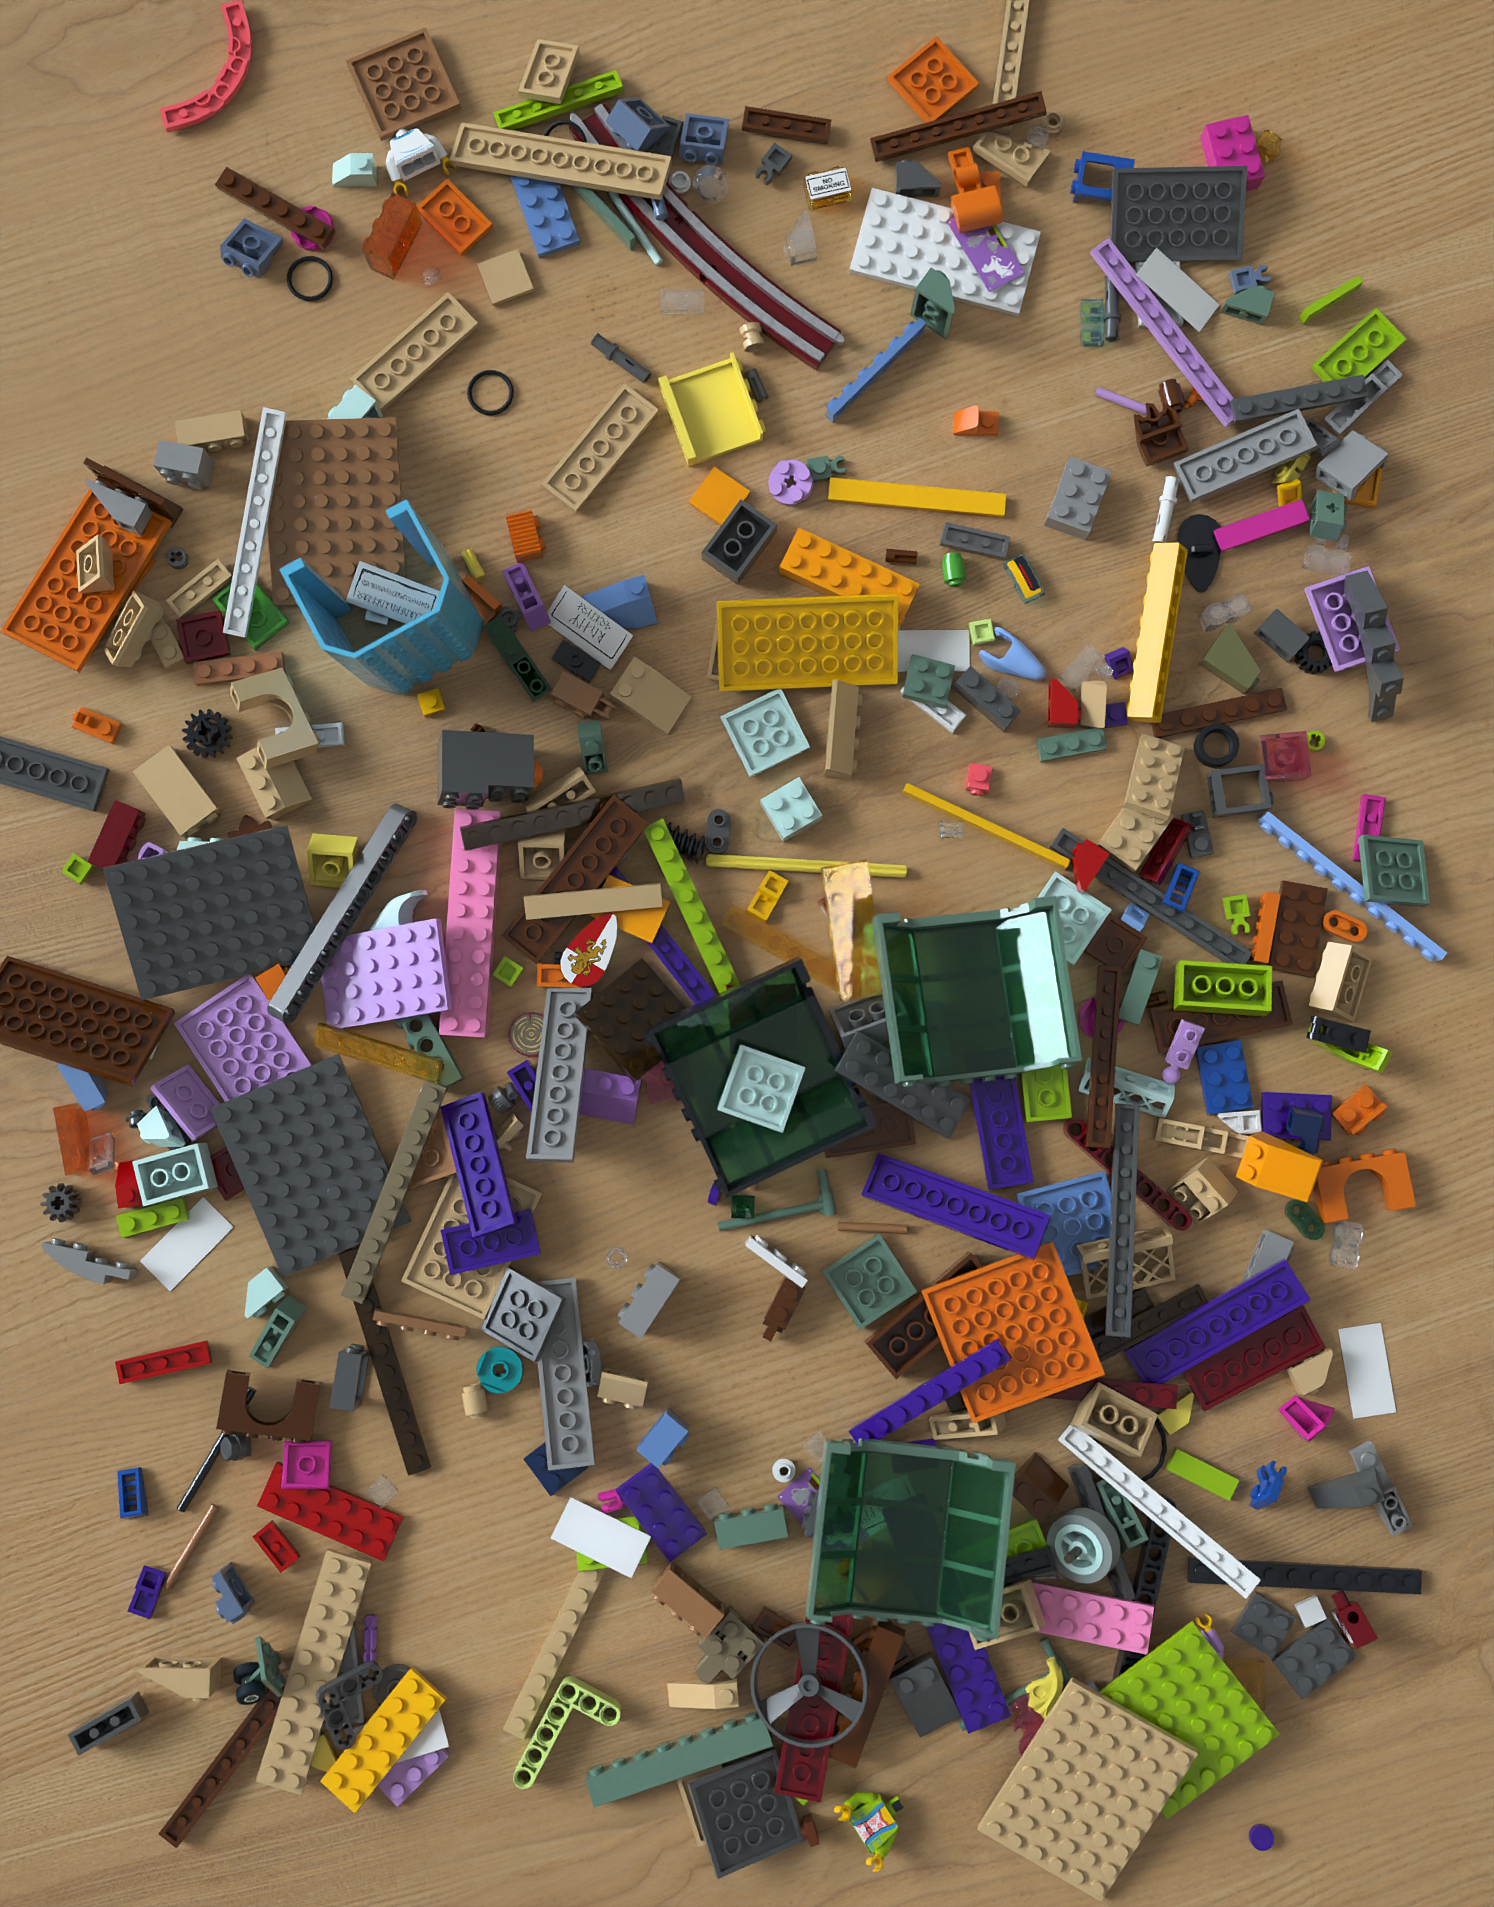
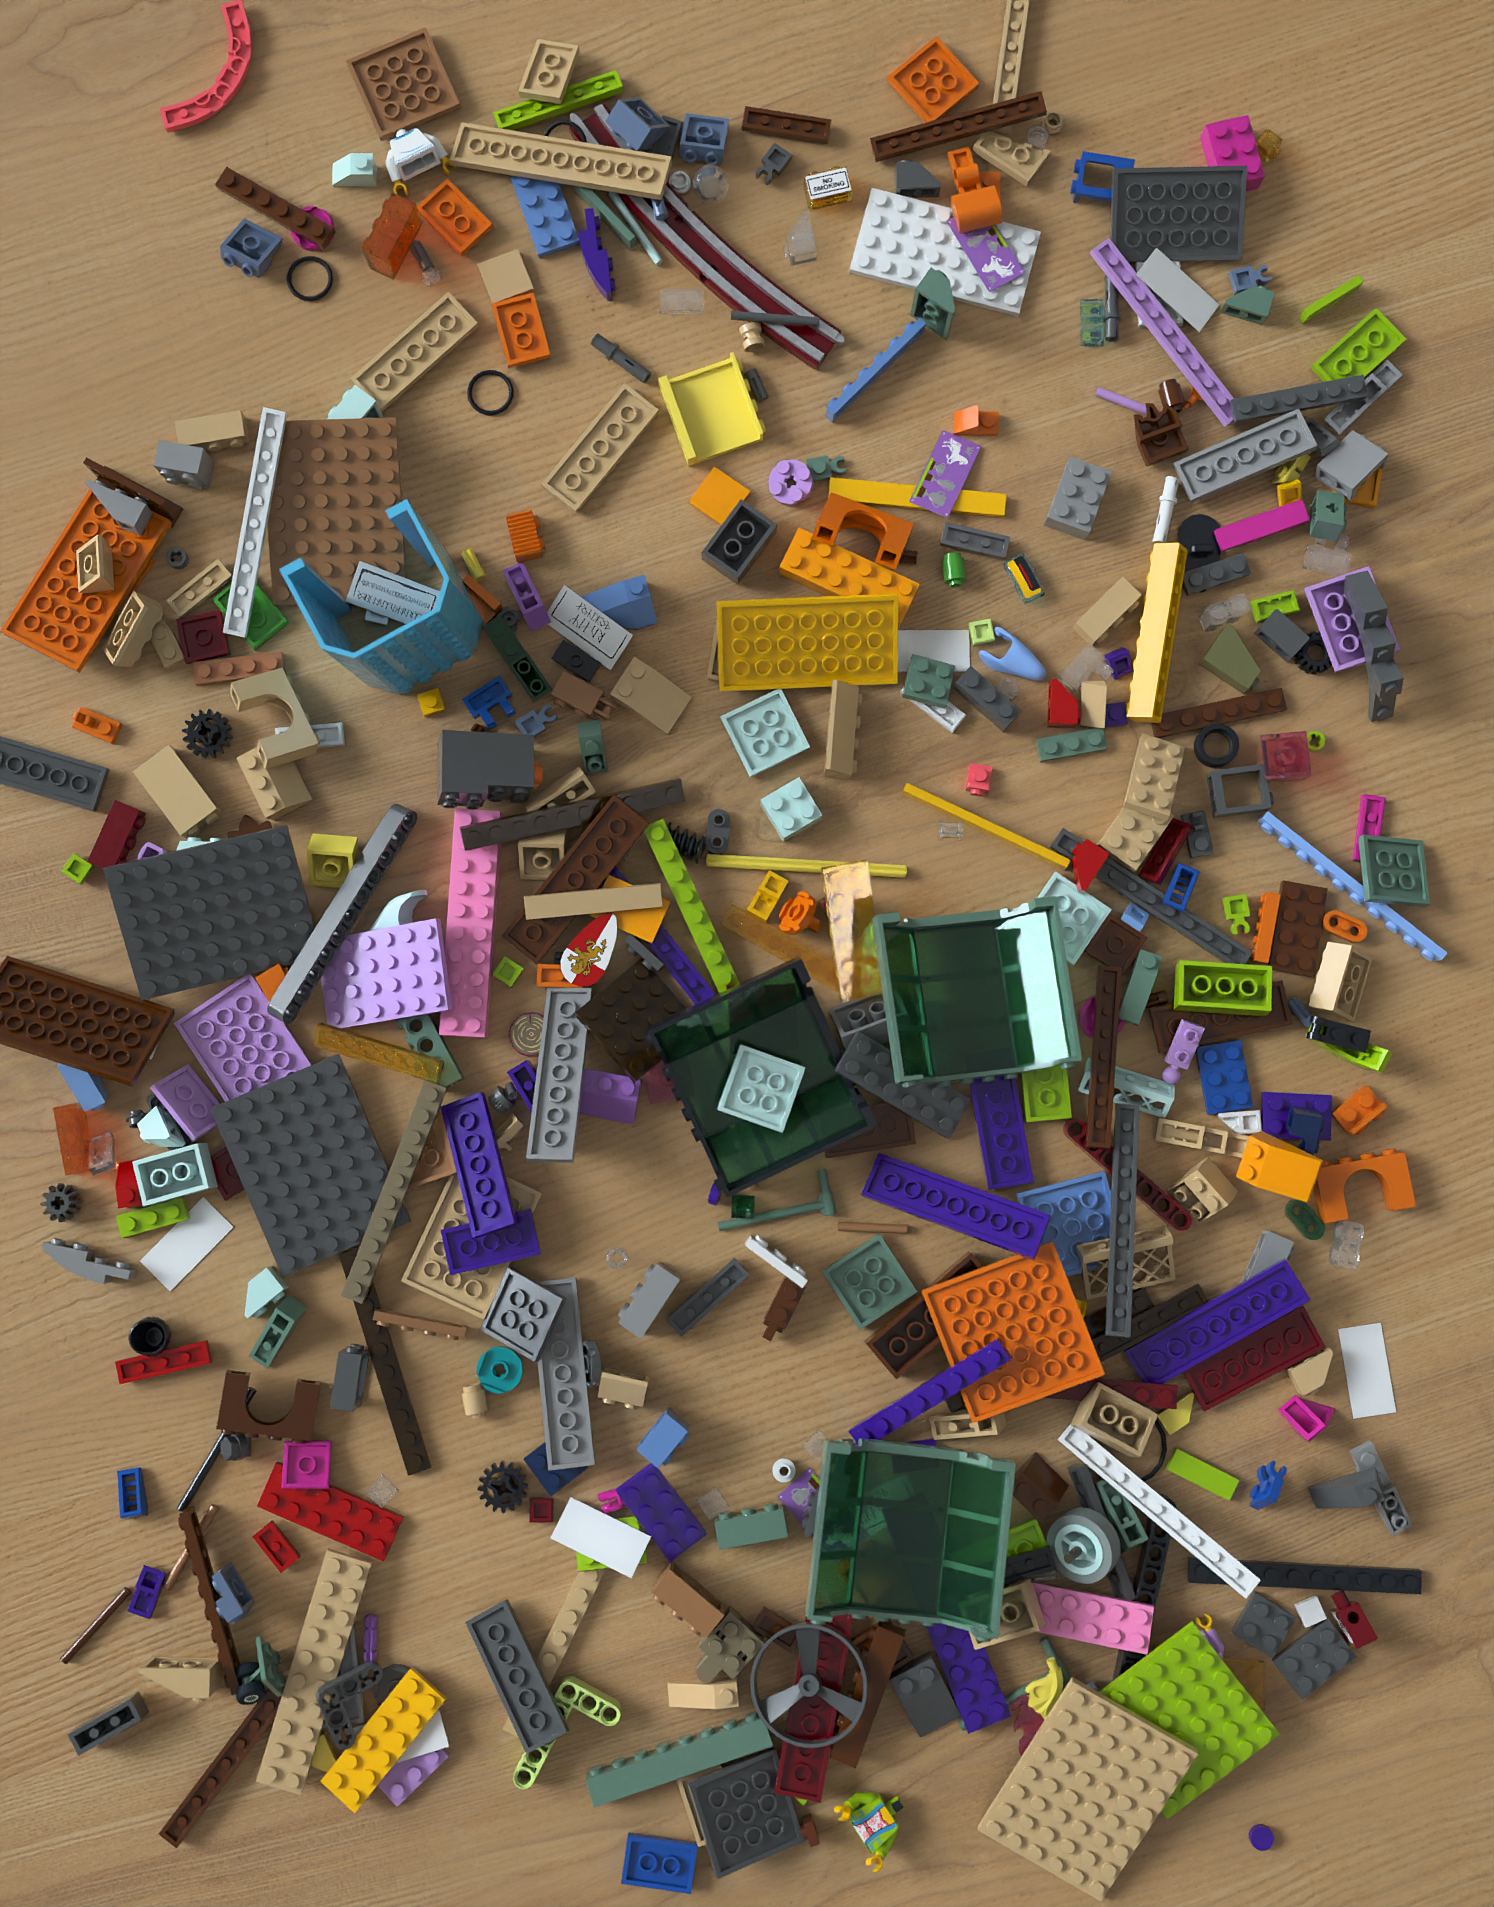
none -> reddish brown bar [60,1587,132,1664]
none -> black hair [128,1316,171,1357]
none -> reddish brown plate [178,1506,242,1695]
none -> dark grey piece [408,240,434,274]
none -> blue plate [462,675,516,730]
none -> dark grey plate [465,1599,570,1754]
none -> black gear [477,1461,529,1513]
none -> orange plate [491,292,551,368]
none -> sand blue plate [515,705,557,738]
none -> dark red tile [530,1498,554,1523]
none -> dark purple slope [578,208,616,301]
none -> blue plate [621,1832,698,1894]
none -> dark grey plate [624,934,665,972]
none -> dark grey plate [666,1257,750,1337]
none -> dark grey bar [731,311,820,326]
none -> orange tile [778,891,823,935]
none -> orange arch [812,492,914,570]
none -> medium lavender sticker [909,430,981,518]
none -> tan brick [1073,577,1142,646]
none -> dark grey plate [1182,553,1251,596]
none -> lime plate [1250,590,1300,623]
none -> sand blue piece [1288,996,1314,1028]

